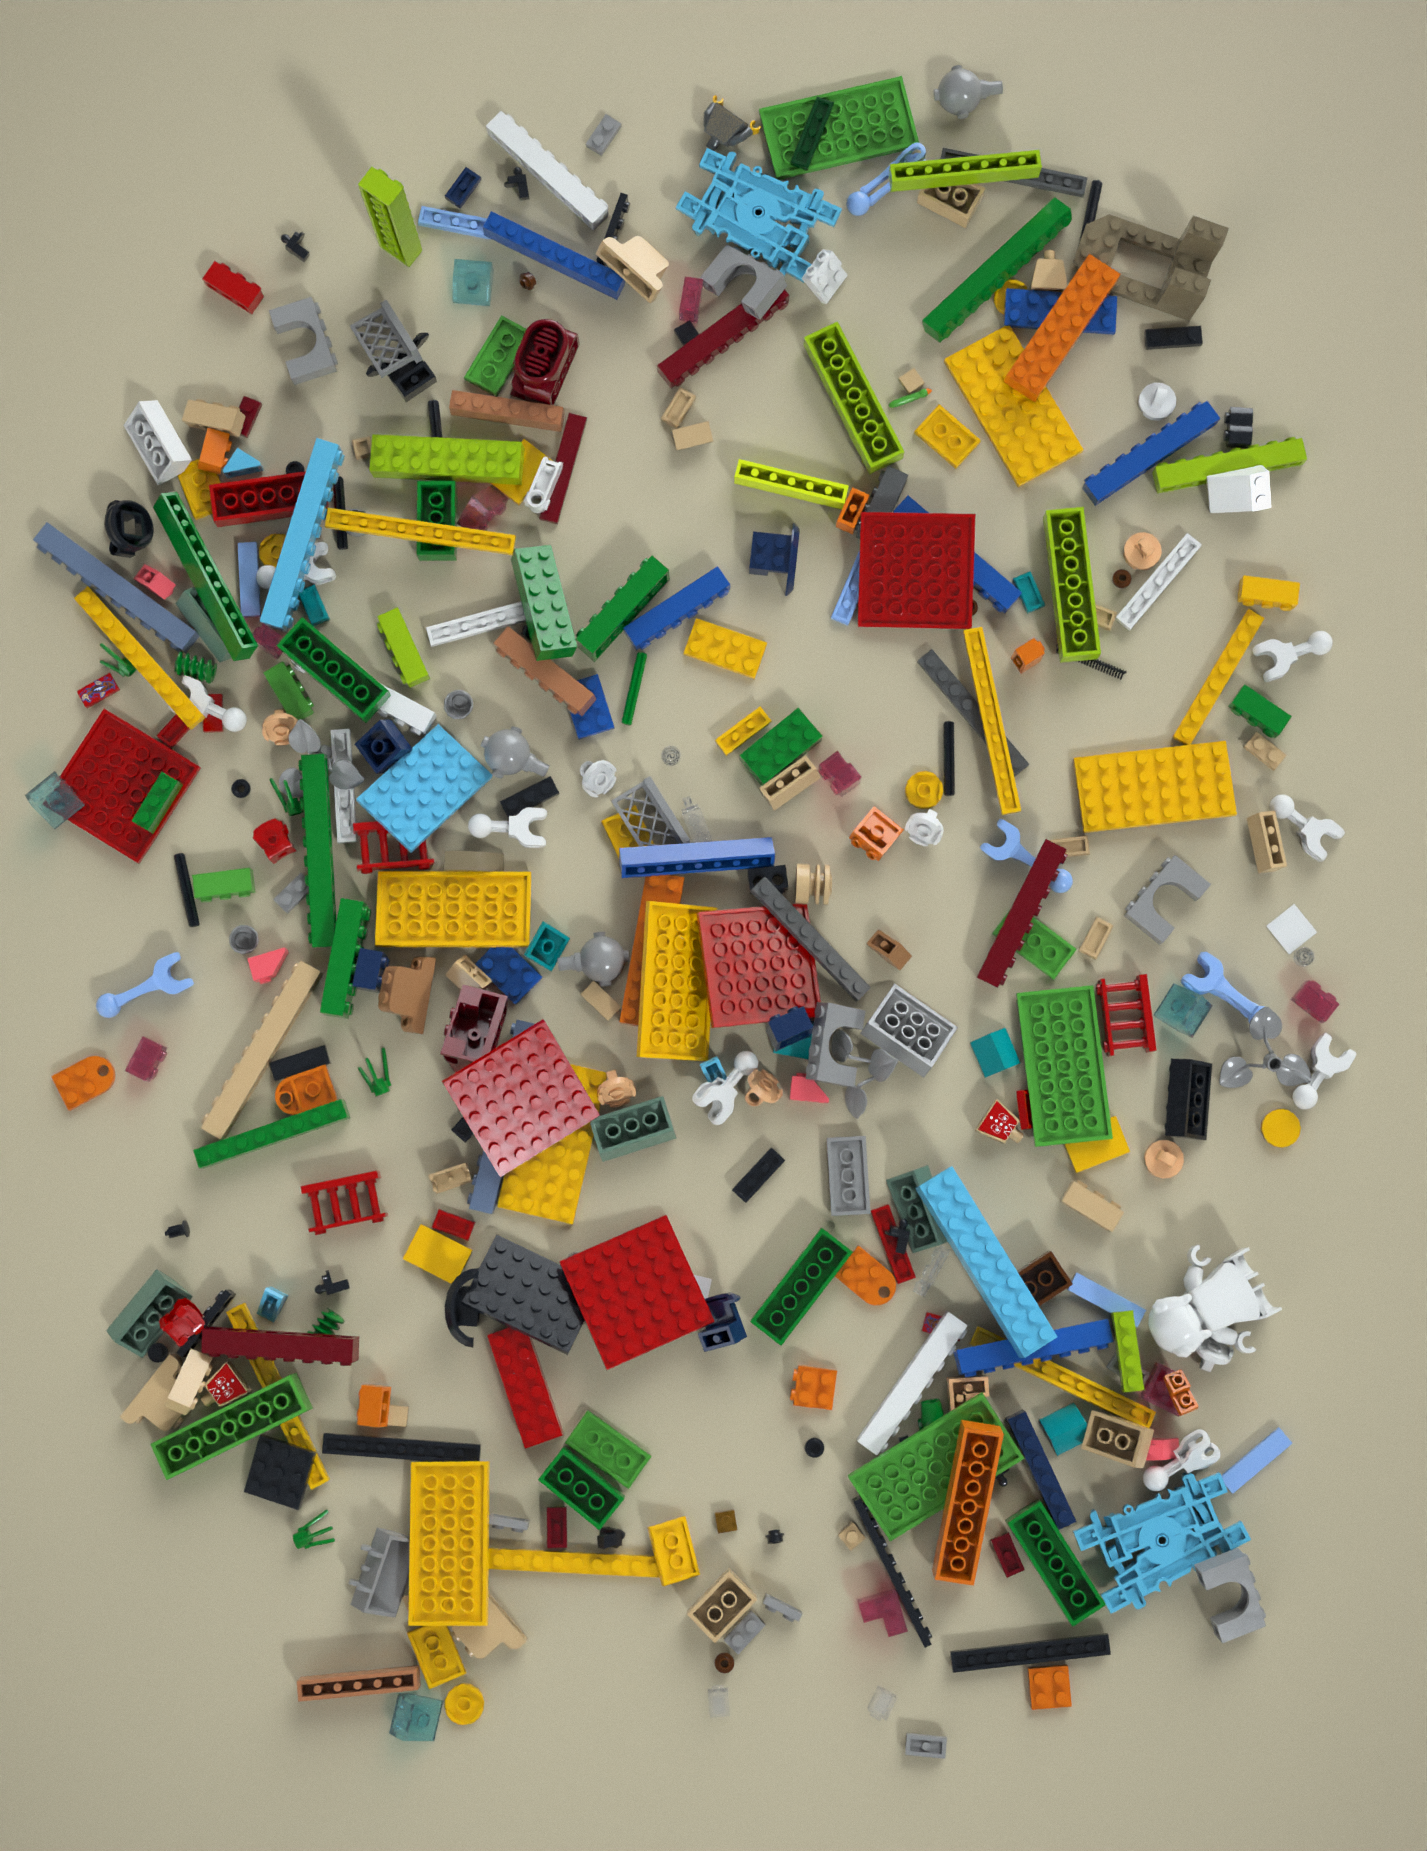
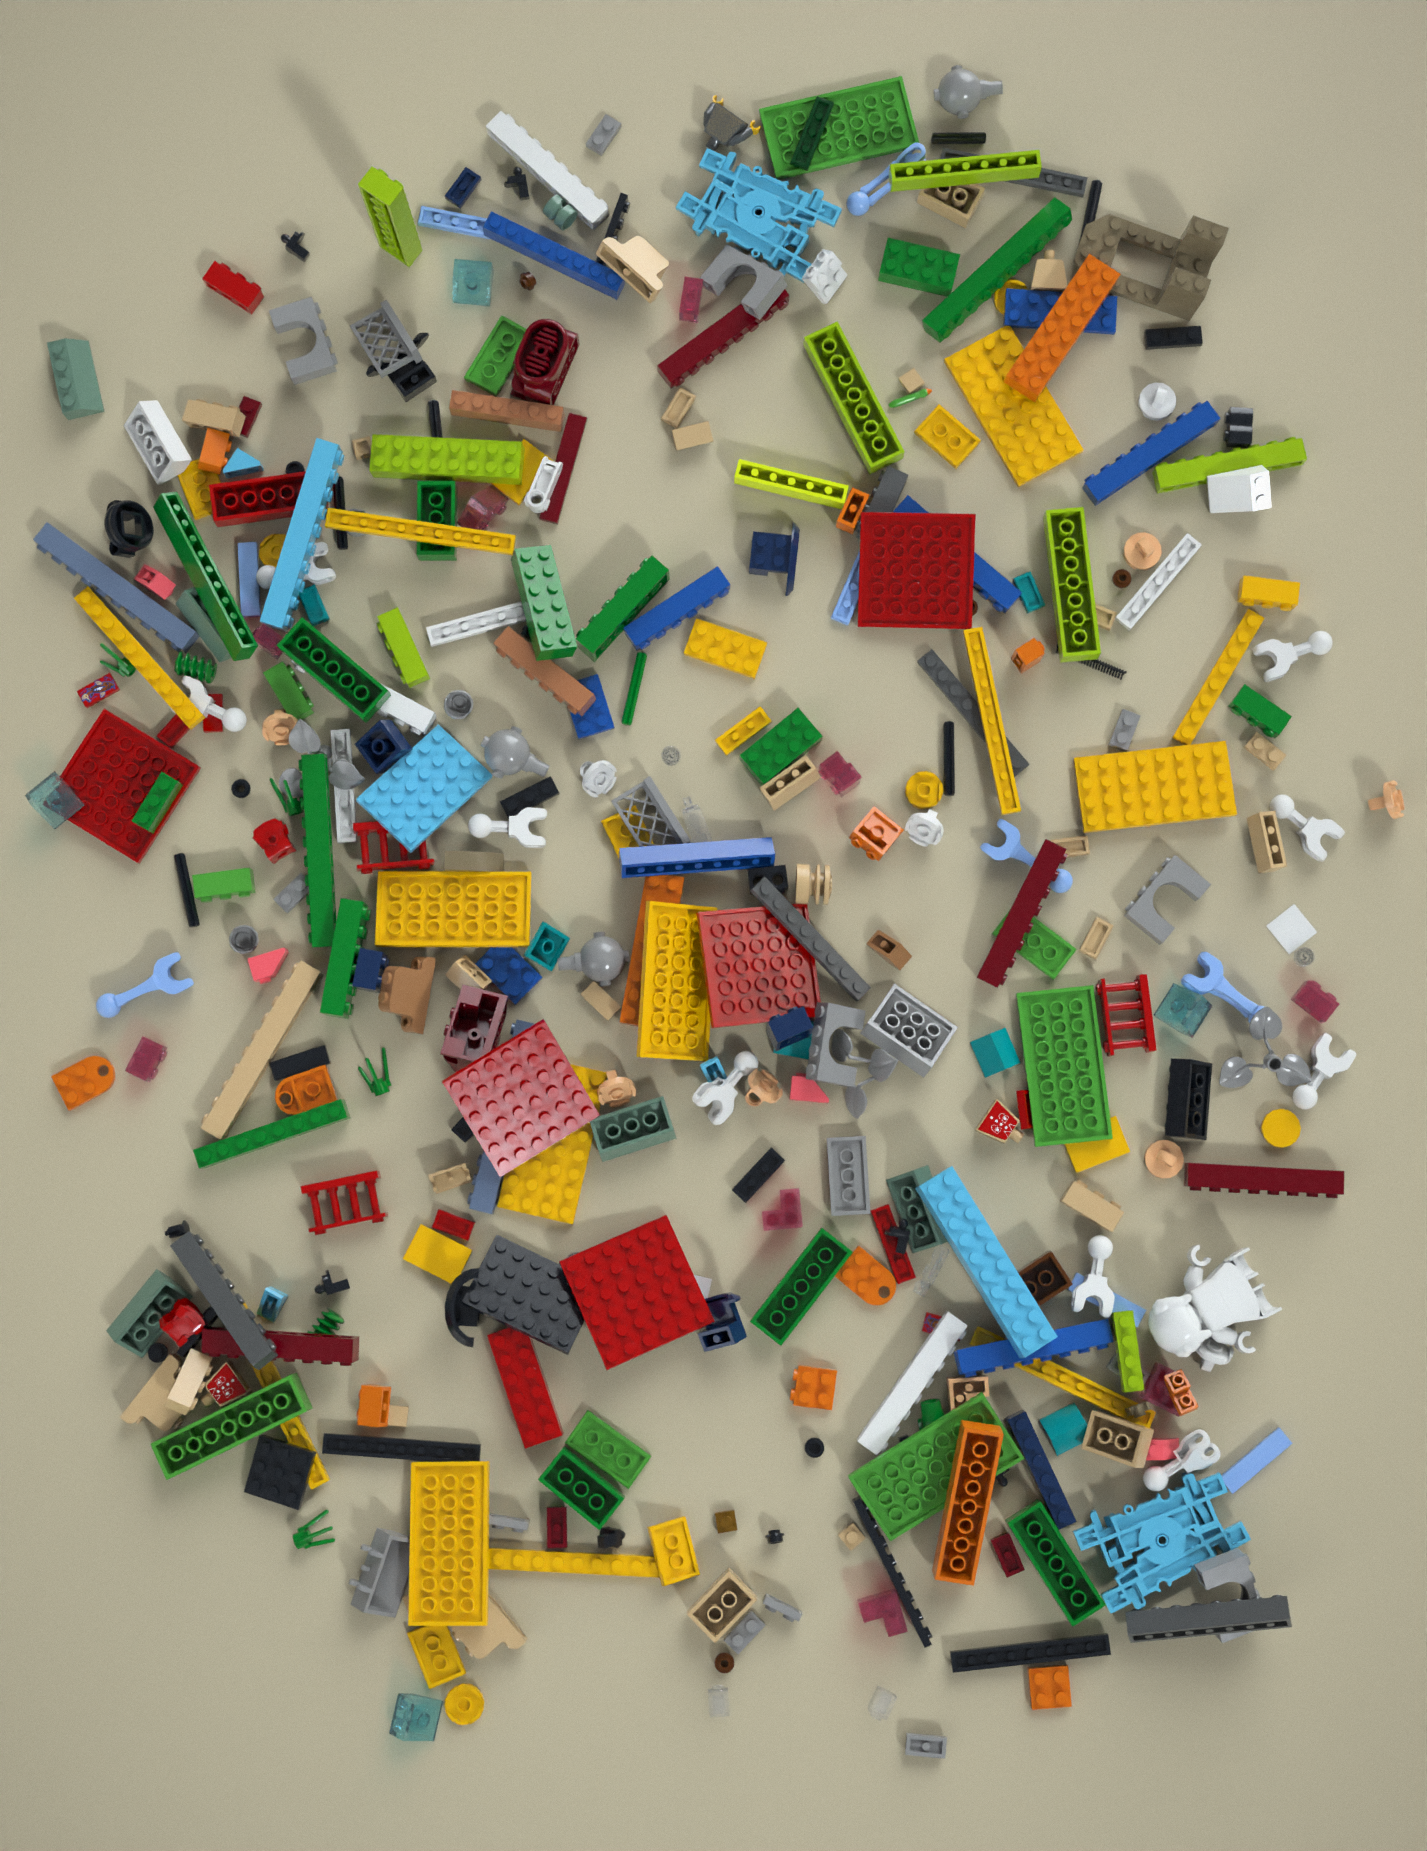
nougat brick [297,1665,421,1702] -> none
black tile [674,320,699,346] -> none
none -> sand green slope [47,338,105,420]
none -> dark grey brick [170,1231,278,1370]
none -> sand green wheel [543,194,578,231]
none -> clear pink brick [762,1188,803,1231]
none -> green brick [878,238,960,297]
none -> black axle [931,132,986,144]
none -> white piece [1071,1235,1115,1318]
none -> light grey plate [1109,709,1141,752]
none -> dark tan plate [1125,1401,1151,1418]
none -> dark grey brick [1126,1595,1292,1643]
none -> dark red brick [1184,1163,1344,1198]
none -> light nougat tile [1368,780,1405,819]

